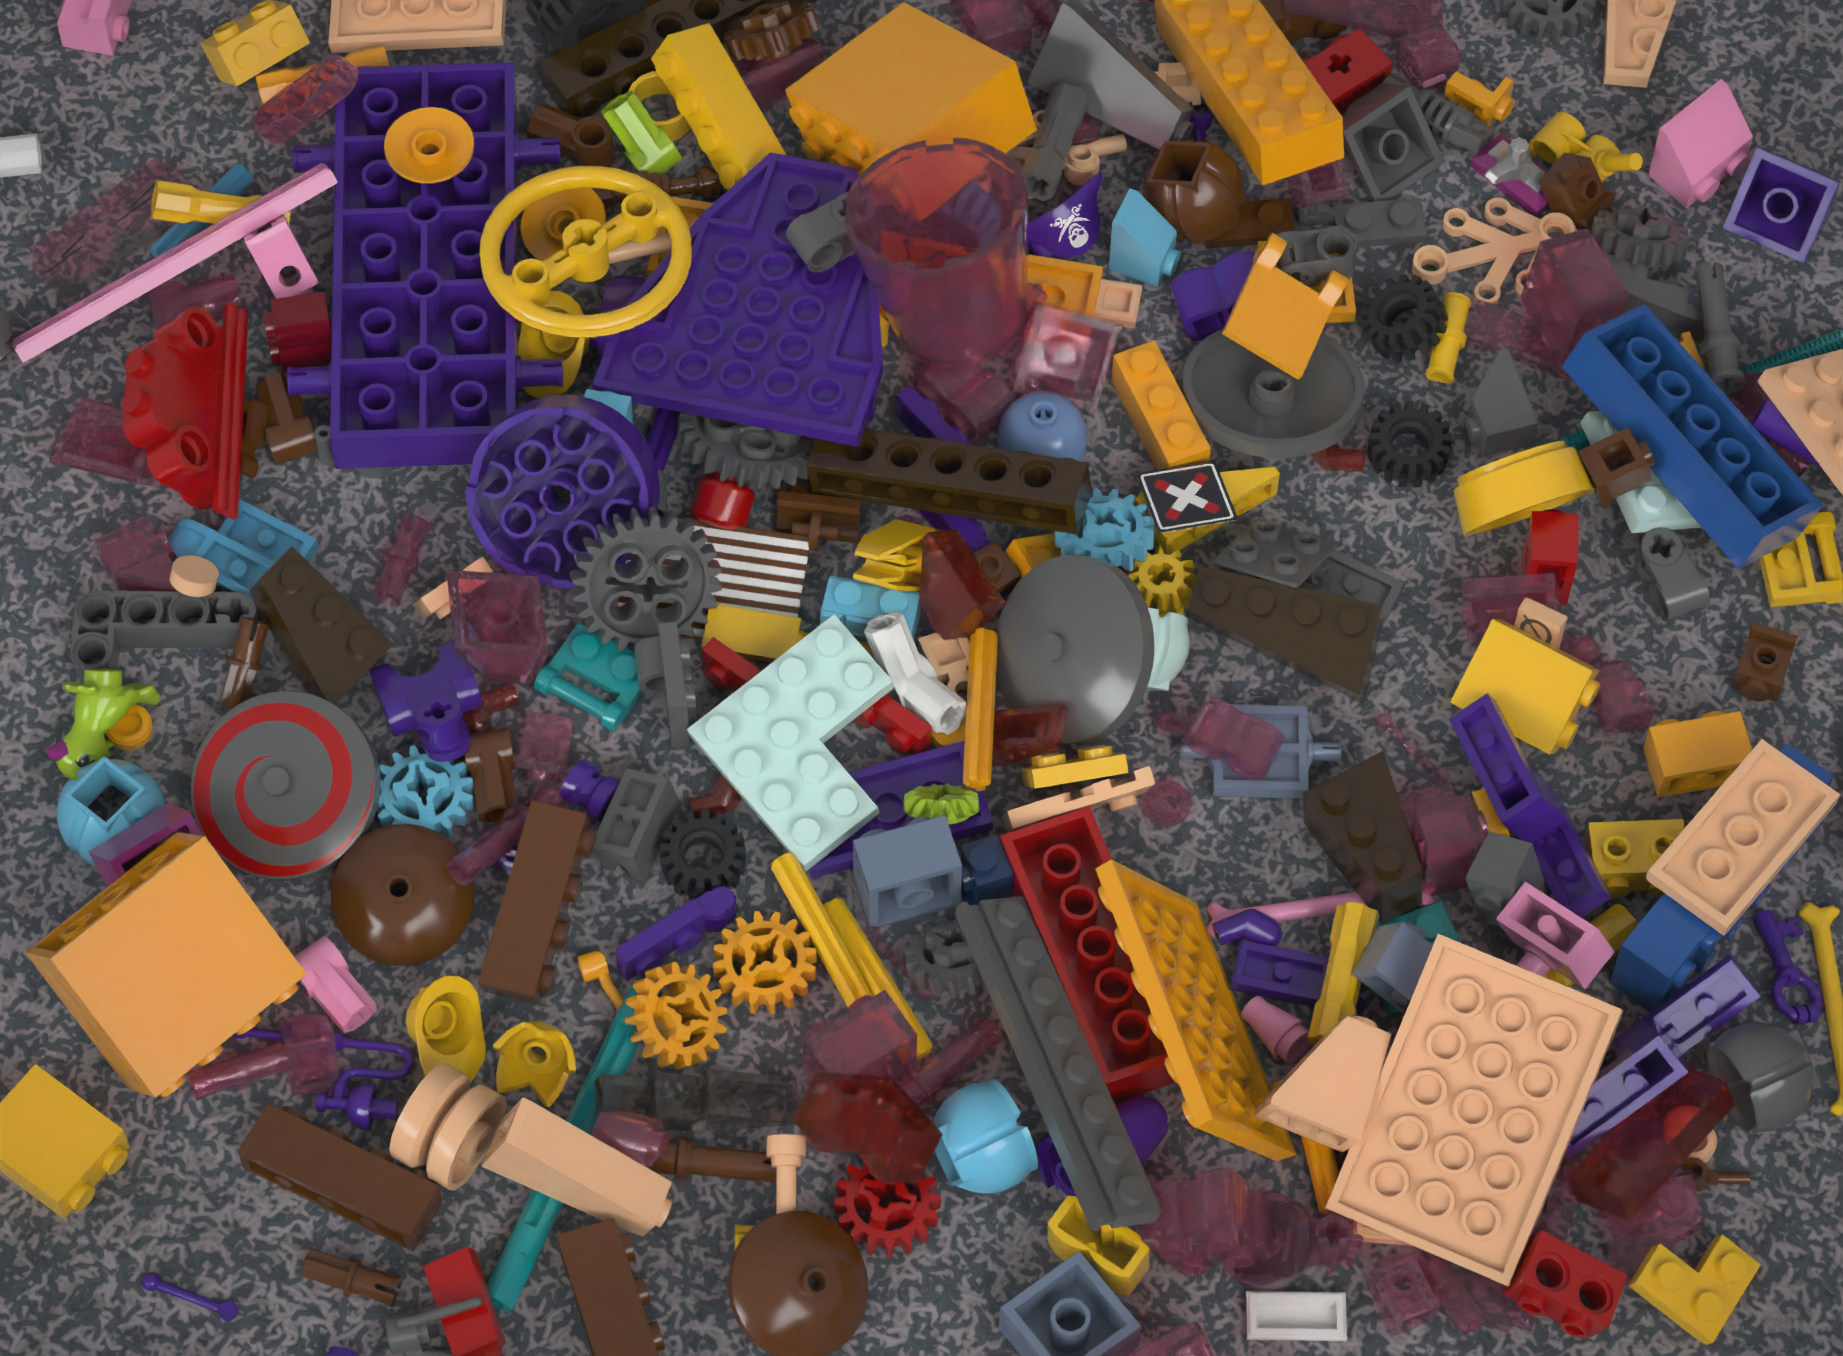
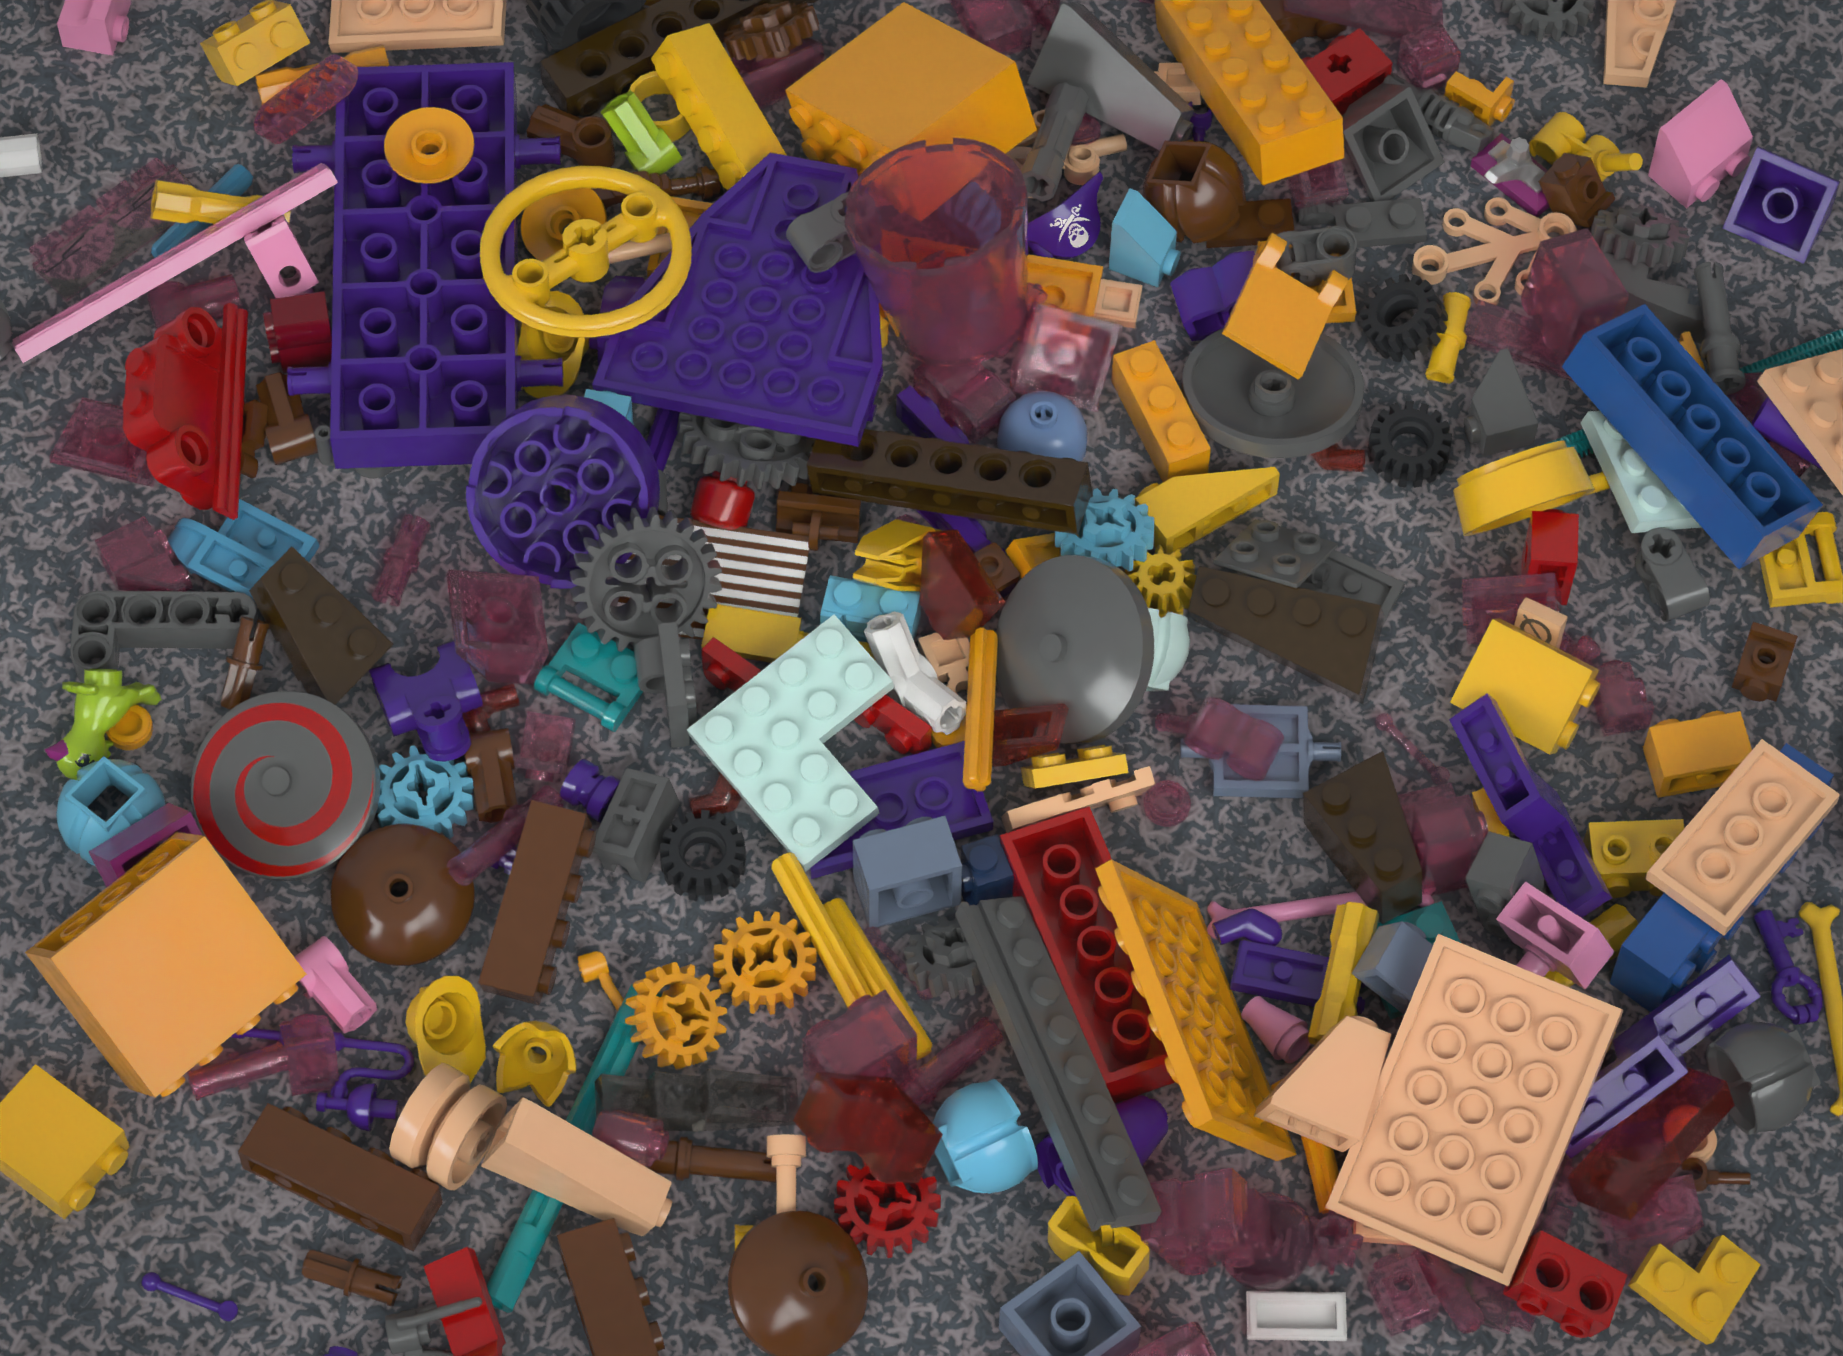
light nougat tile [169,555,219,597] -> none
light nougat plate [413,557,494,619] -> none
dark purple hinge [616,886,736,982] -> none
lime gear [903,783,980,824] -> none
black sticker [1136,460,1238,533] -> none
reddish brown brick [1578,427,1655,508] -> none

